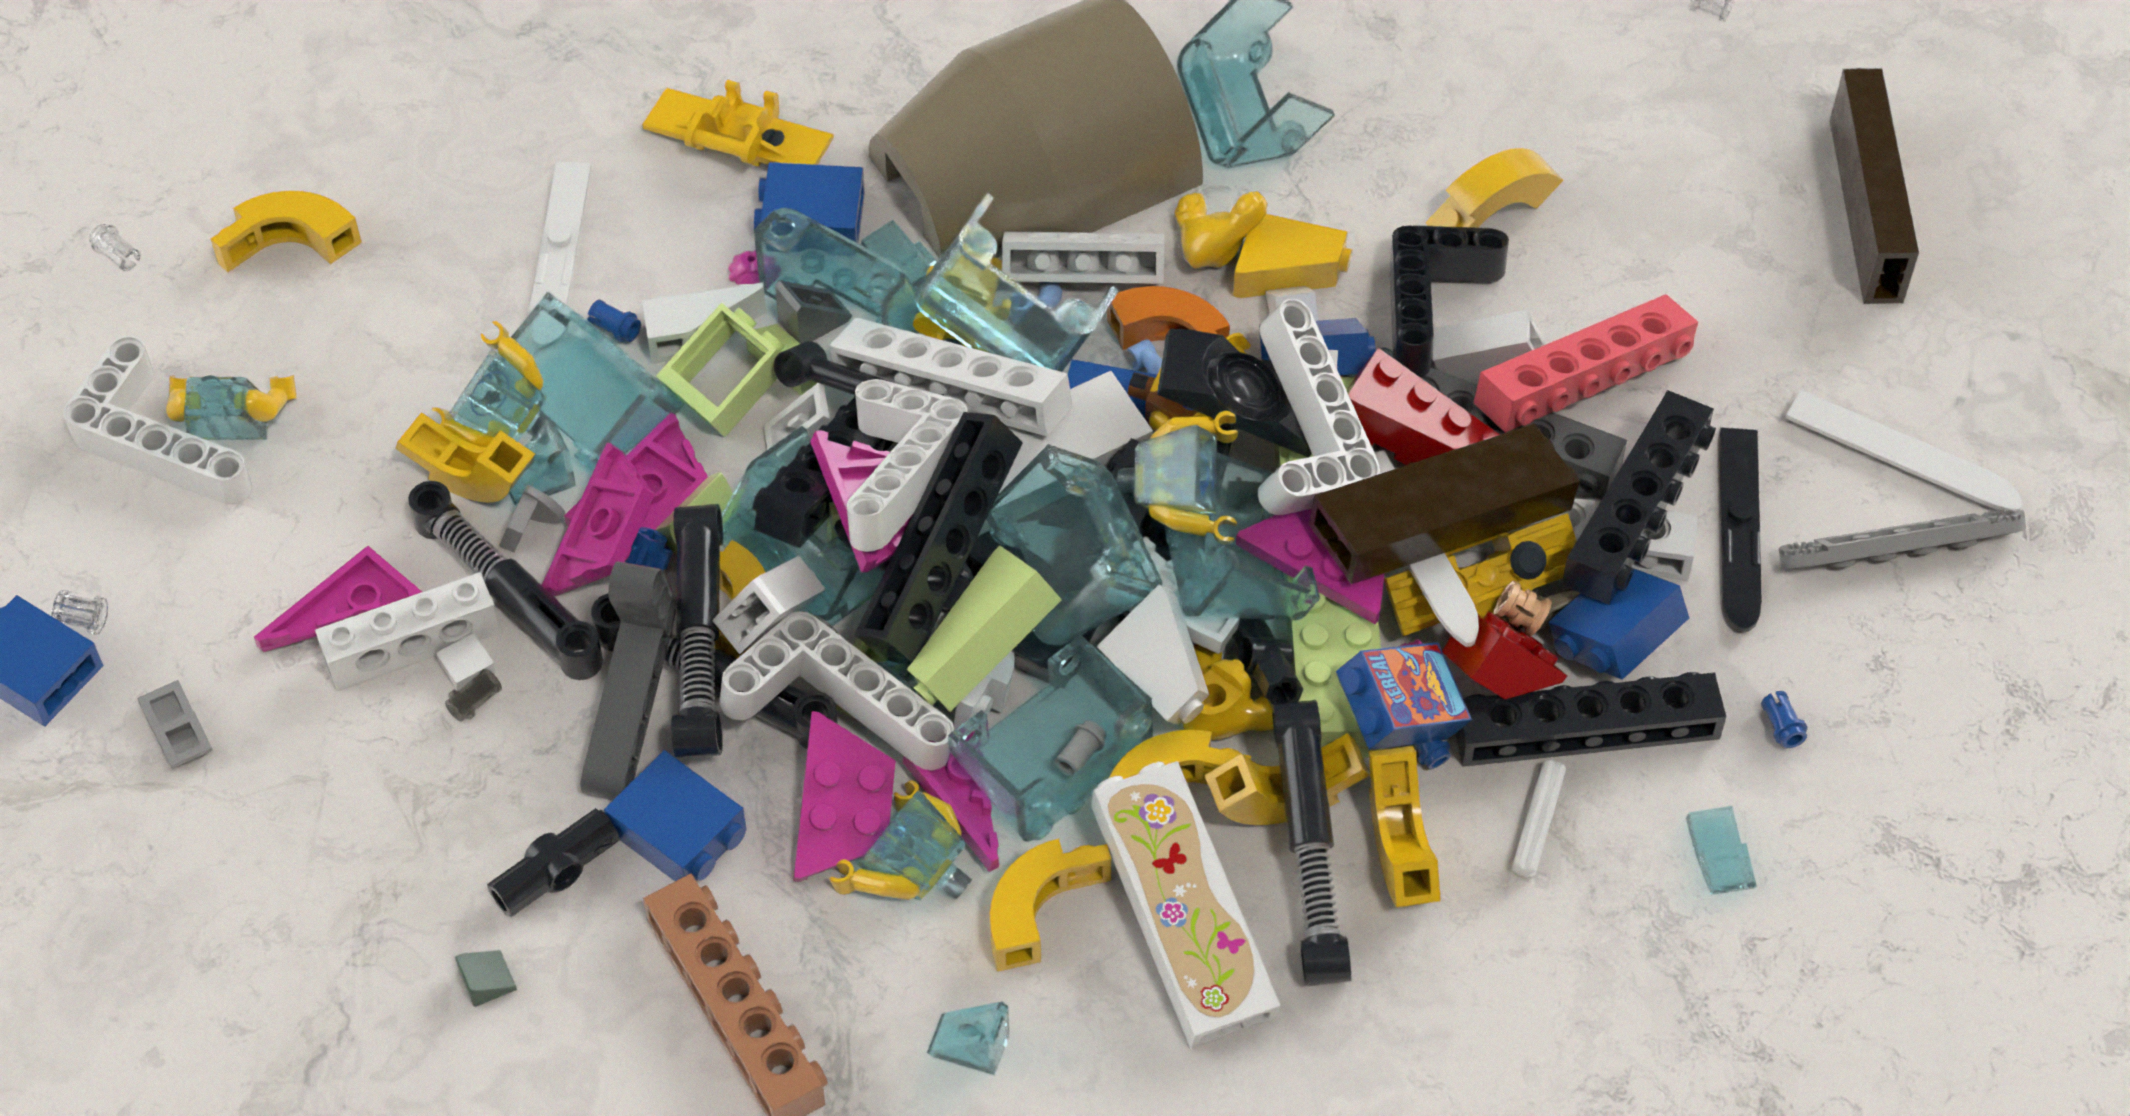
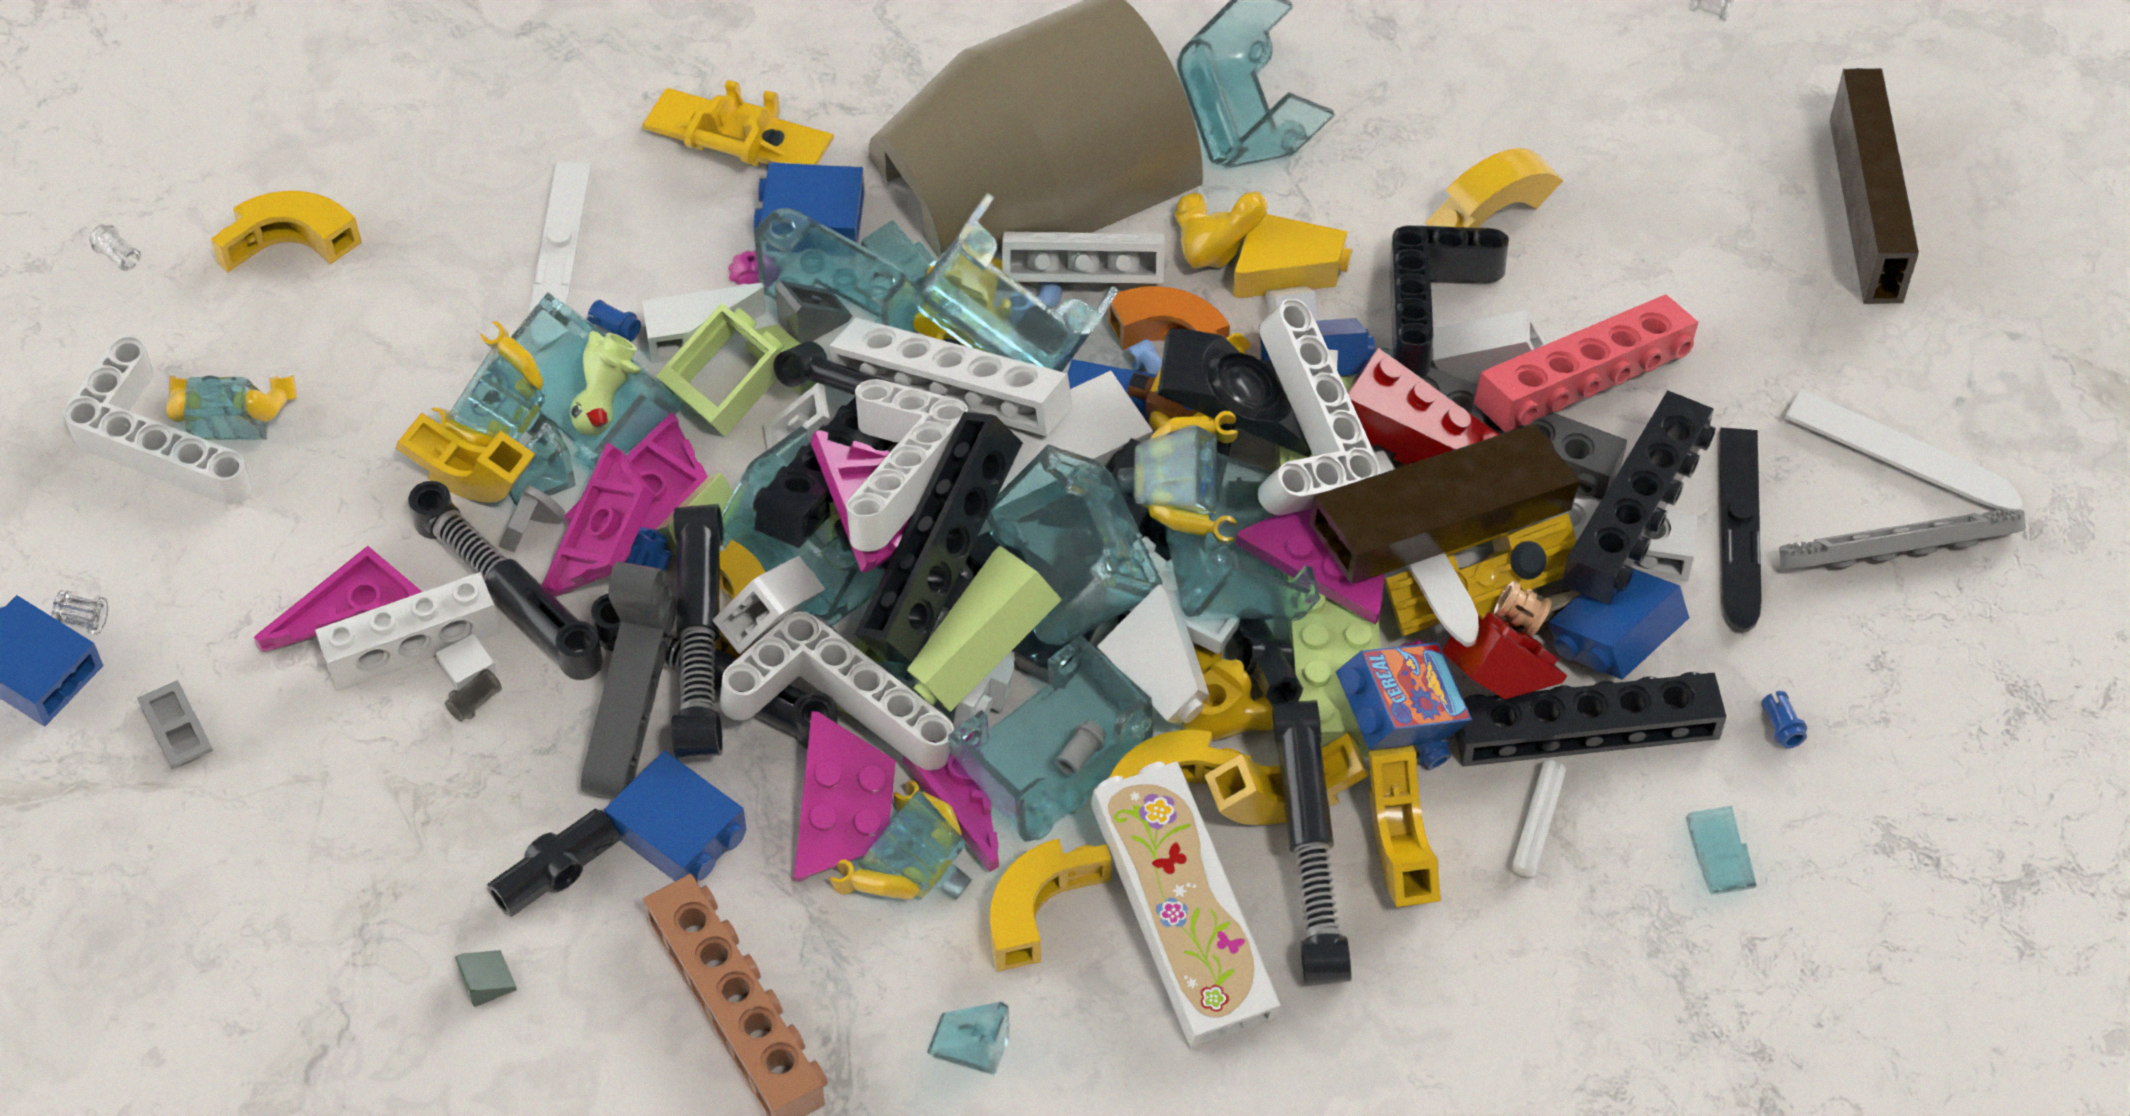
none -> yellowish green animal [570,331,641,436]

